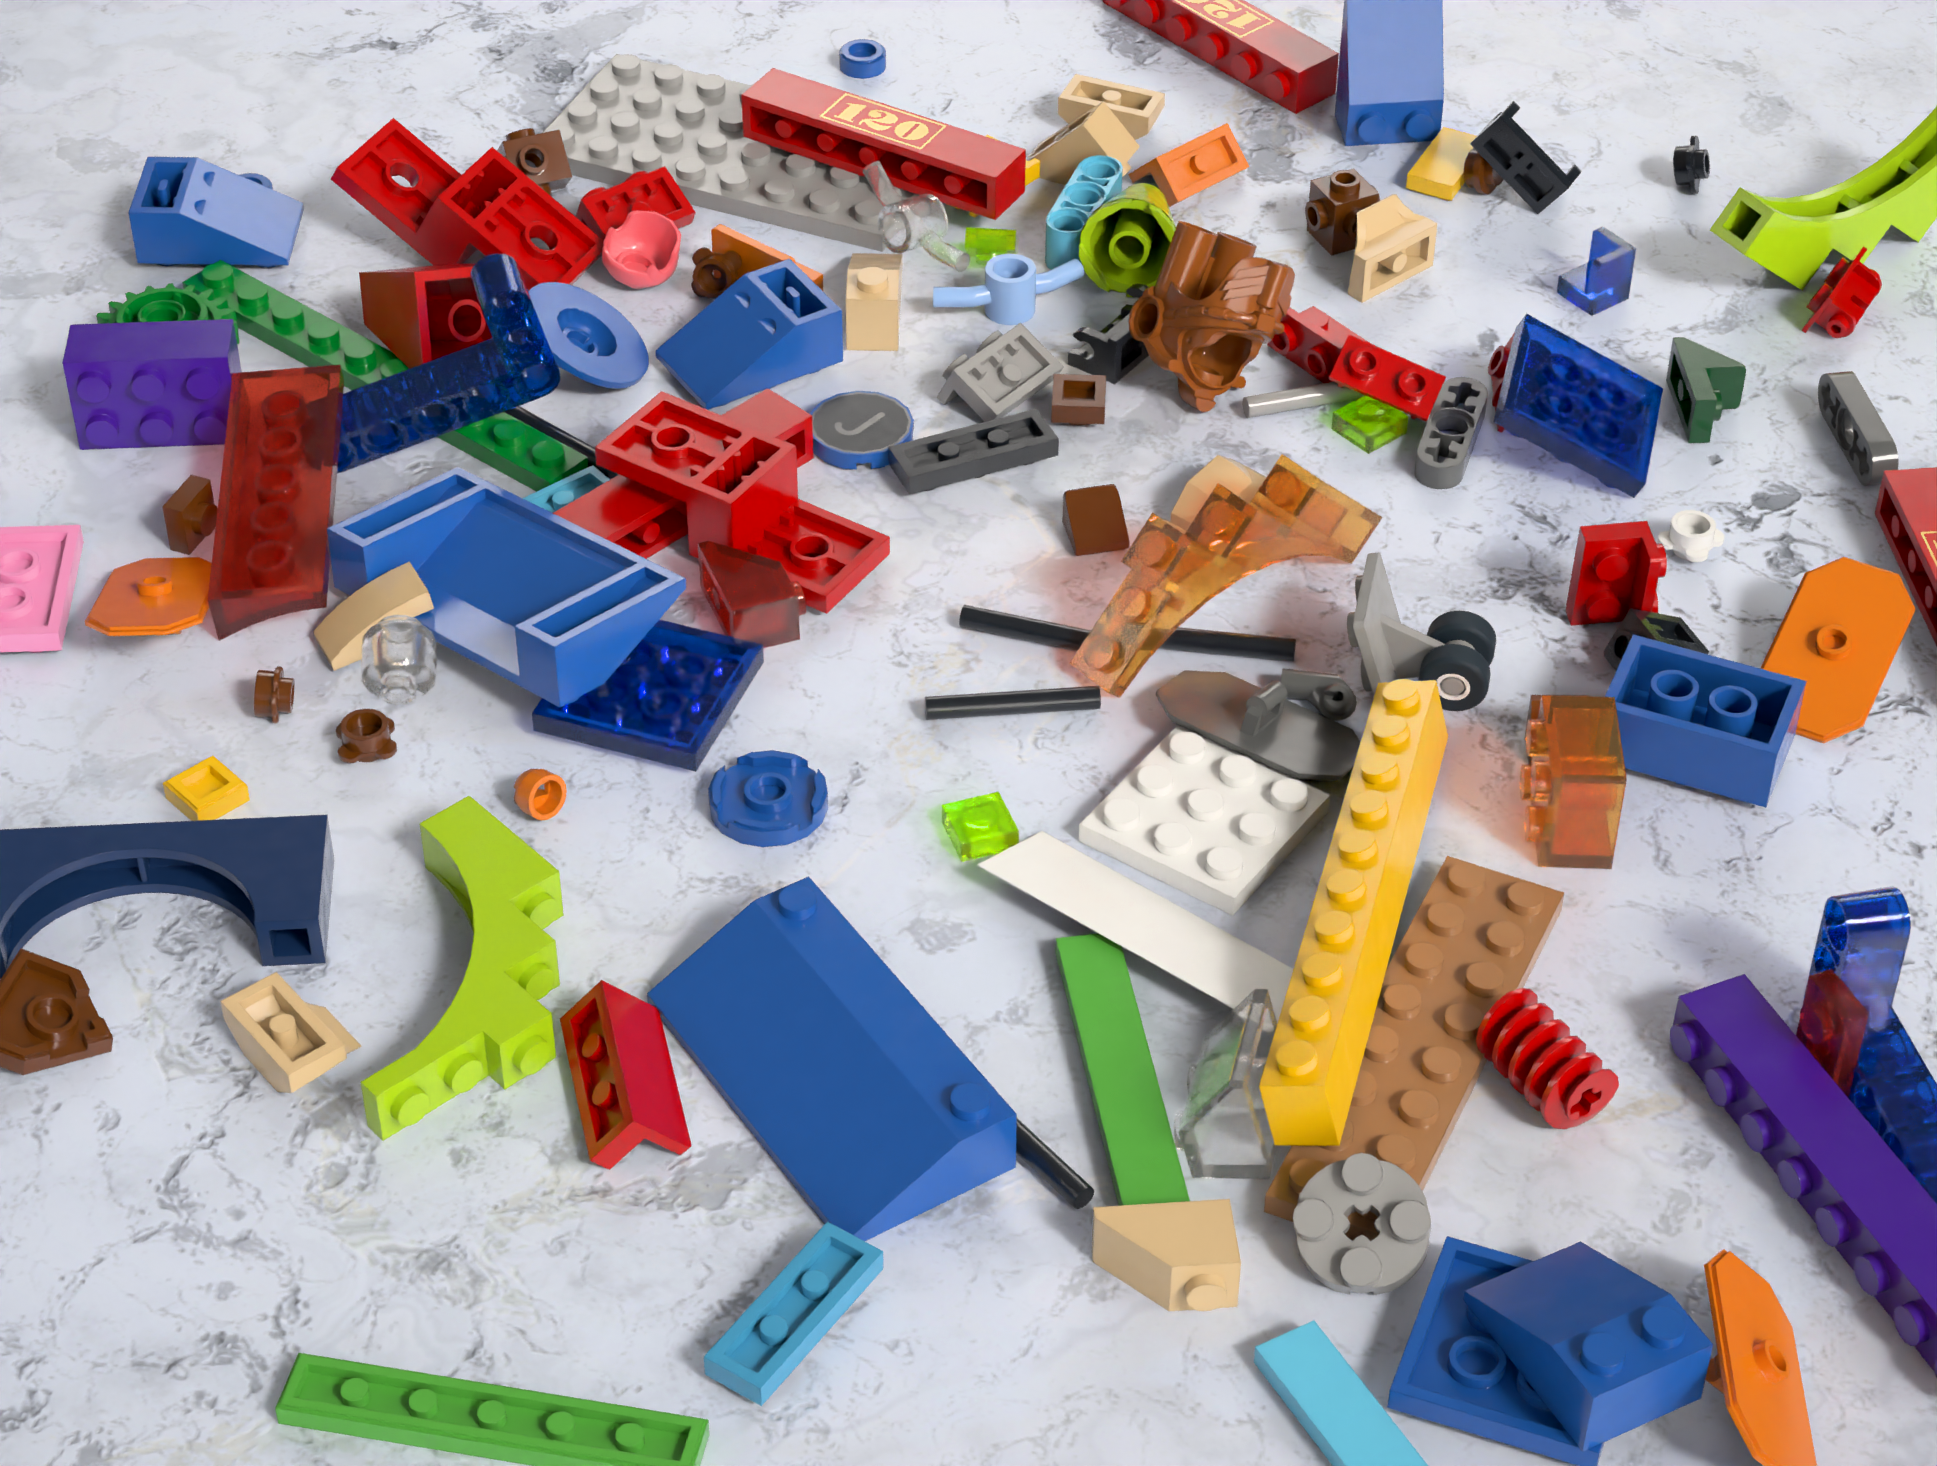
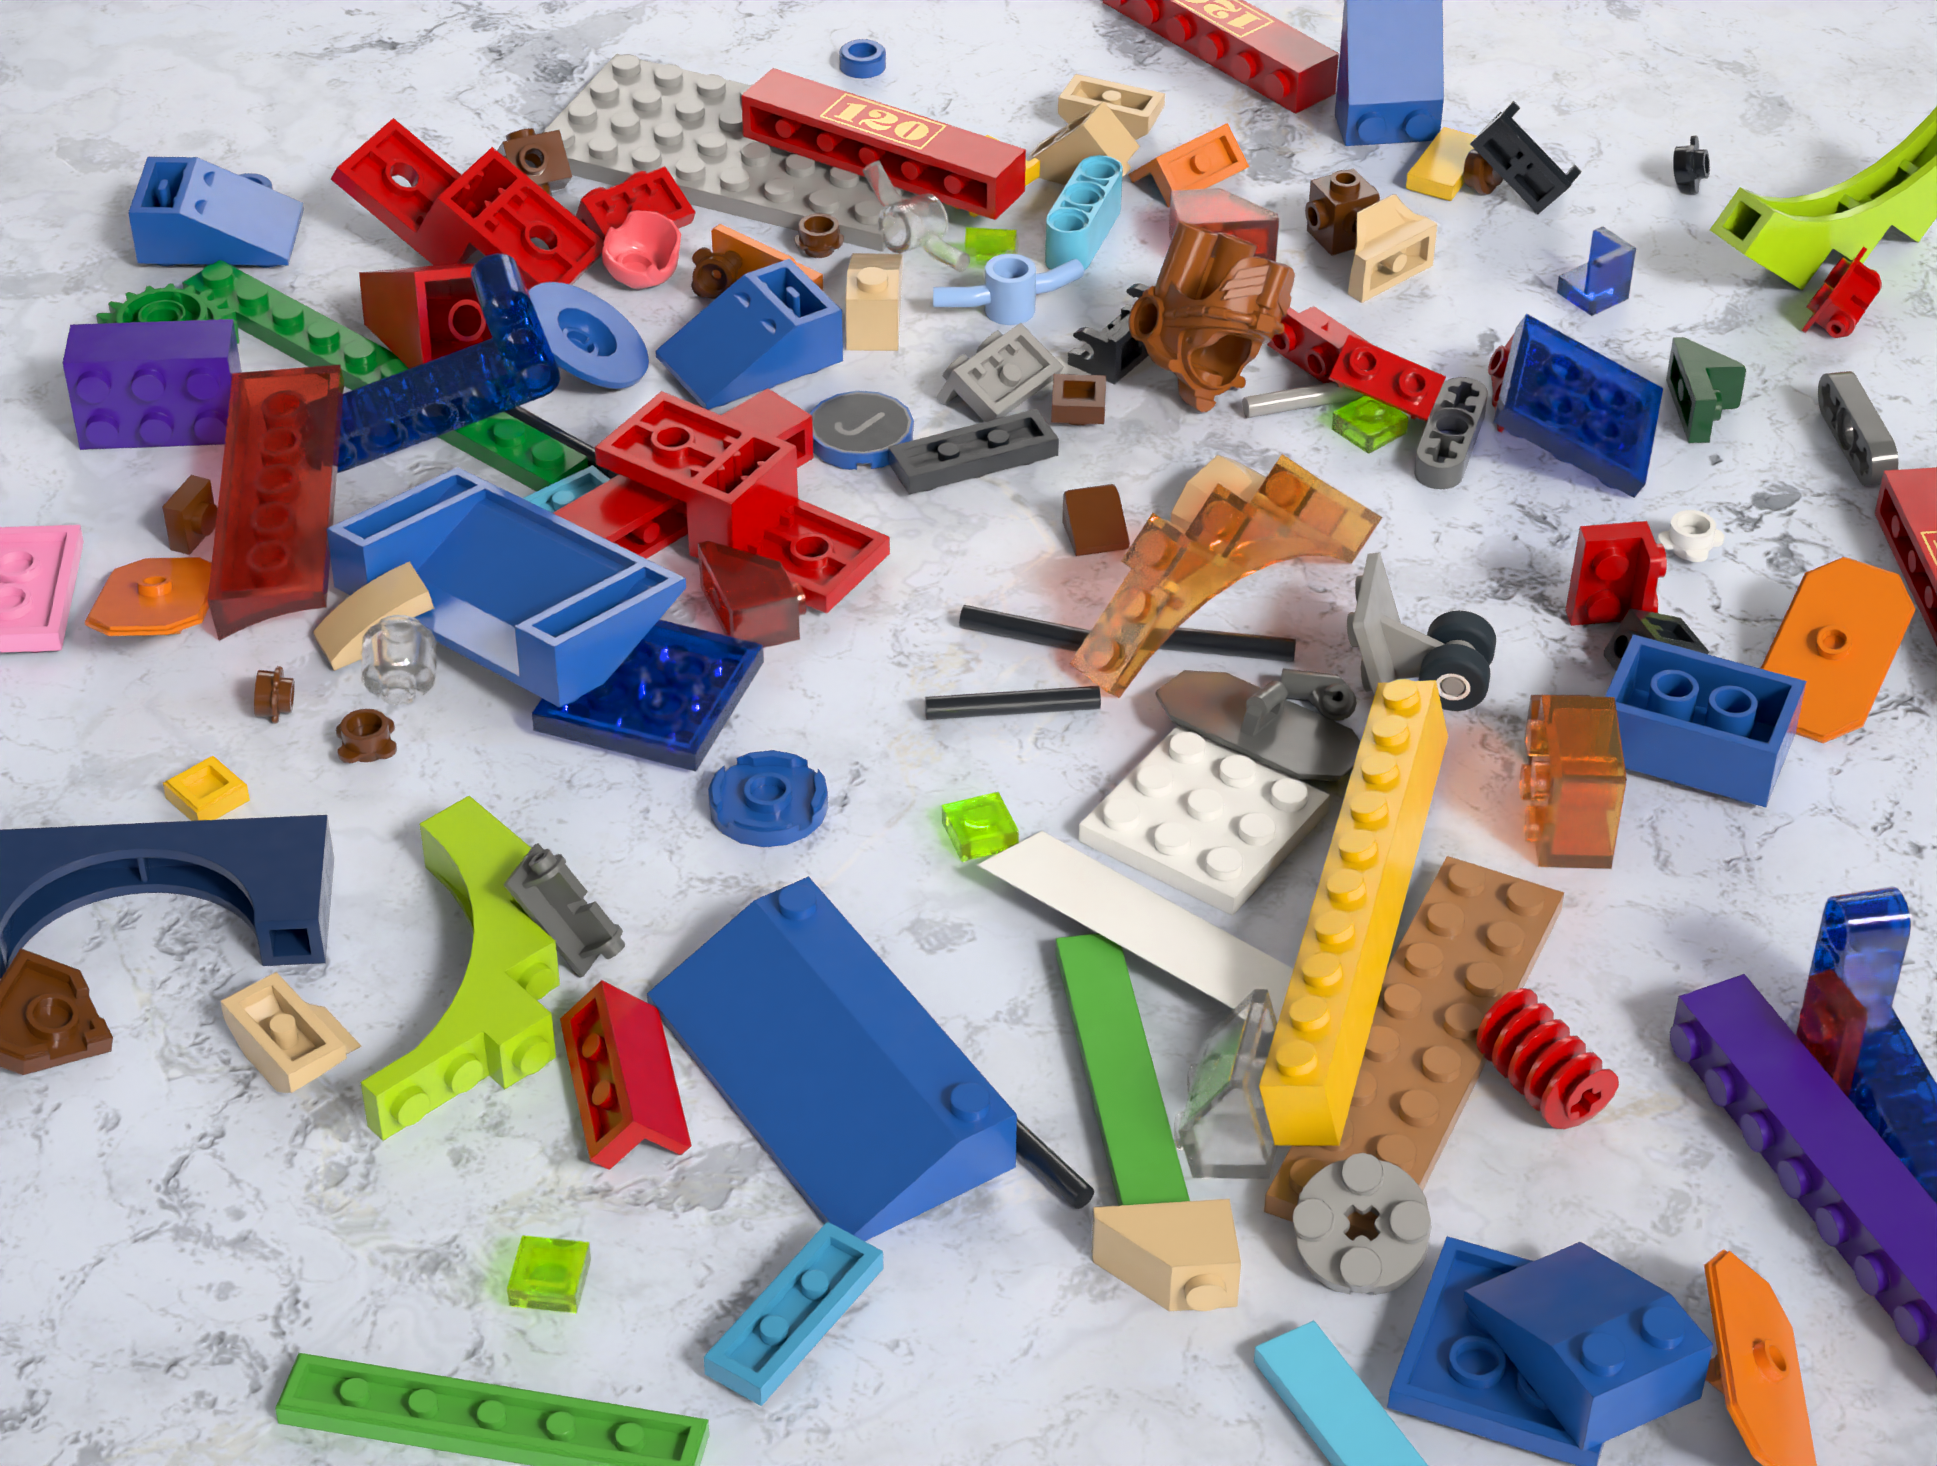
orange hinge [514,769,567,820] -> none
lime cone [1079,183,1176,298] -> none
none -> dark grey hinge [503,843,625,978]
none -> clear neon green plate [507,1235,591,1313]
none -> reddish brown plate [794,213,844,258]
none -> clear red slope [1169,188,1279,261]

